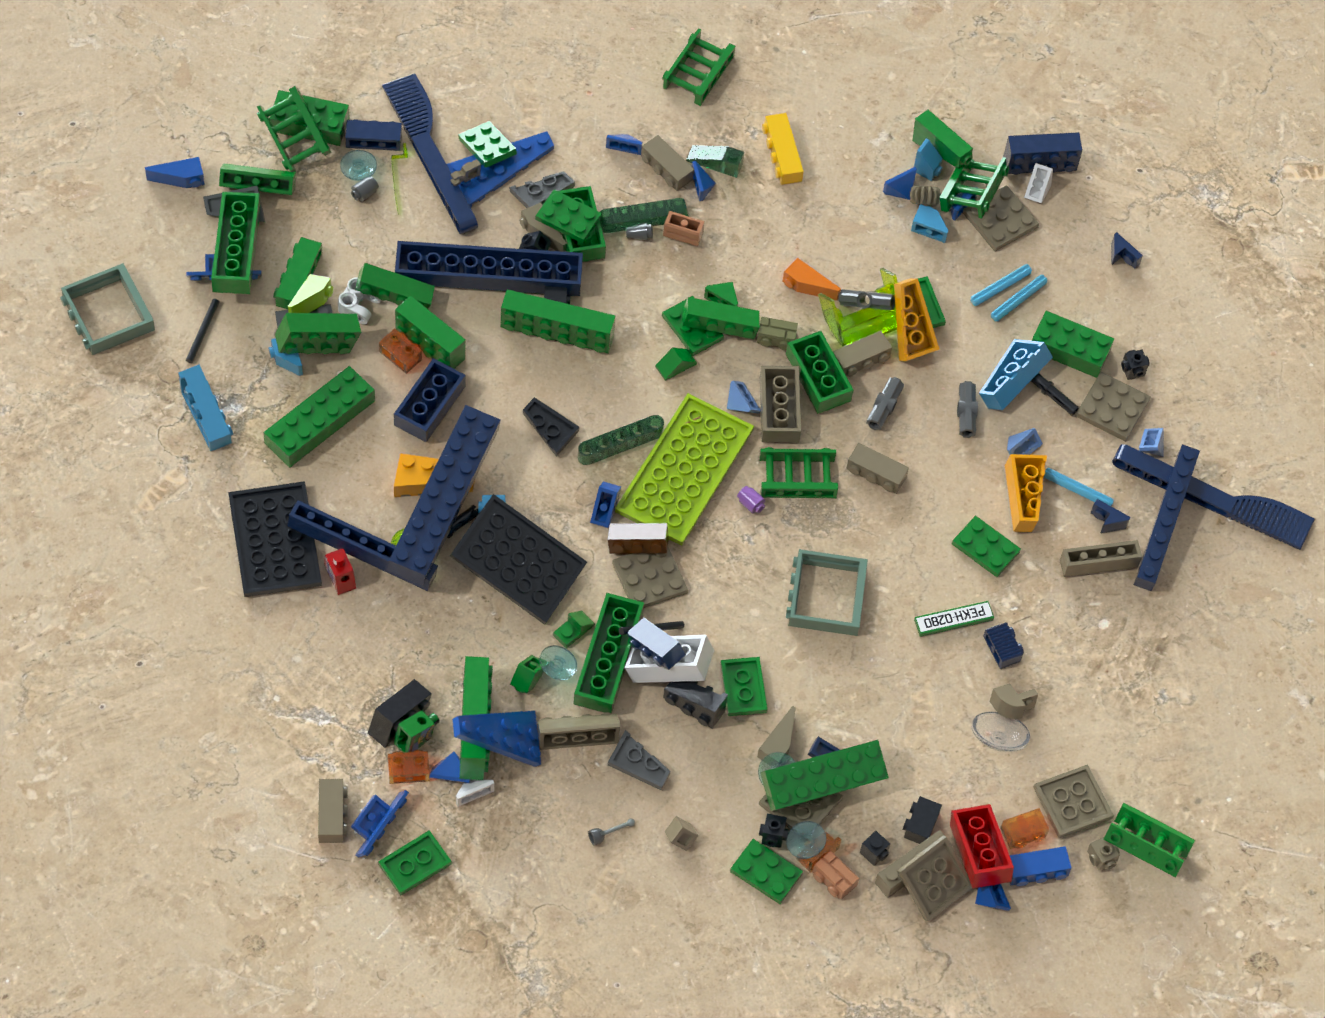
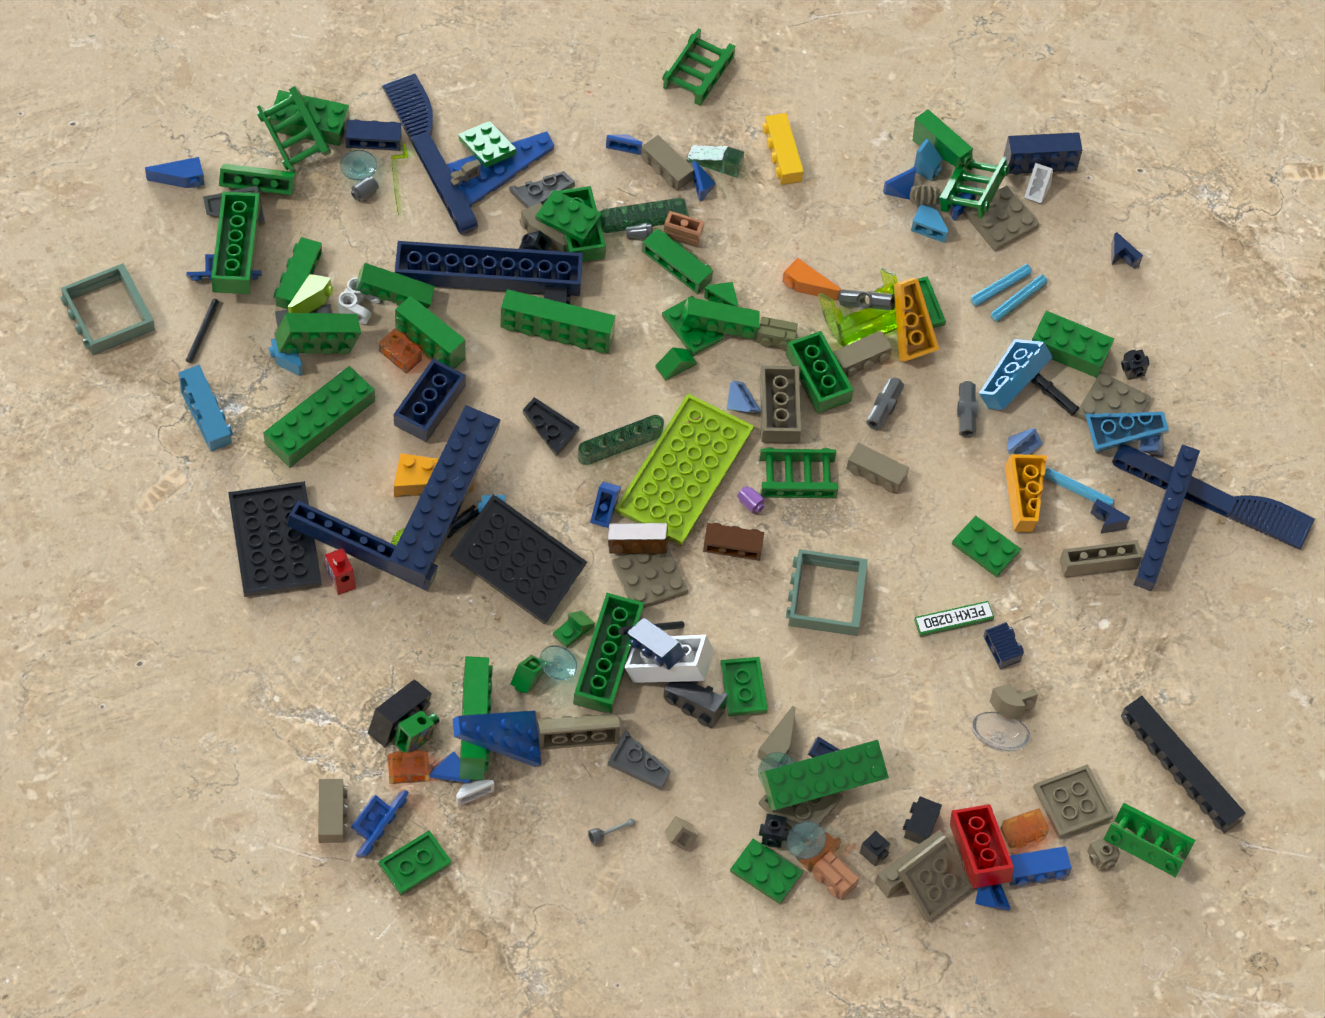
none -> green brick [642,228,713,294]
none -> reddish brown brick [703,523,764,561]
none -> dark azure wedge [1085,412,1169,453]
none -> black brick [1121,696,1246,833]

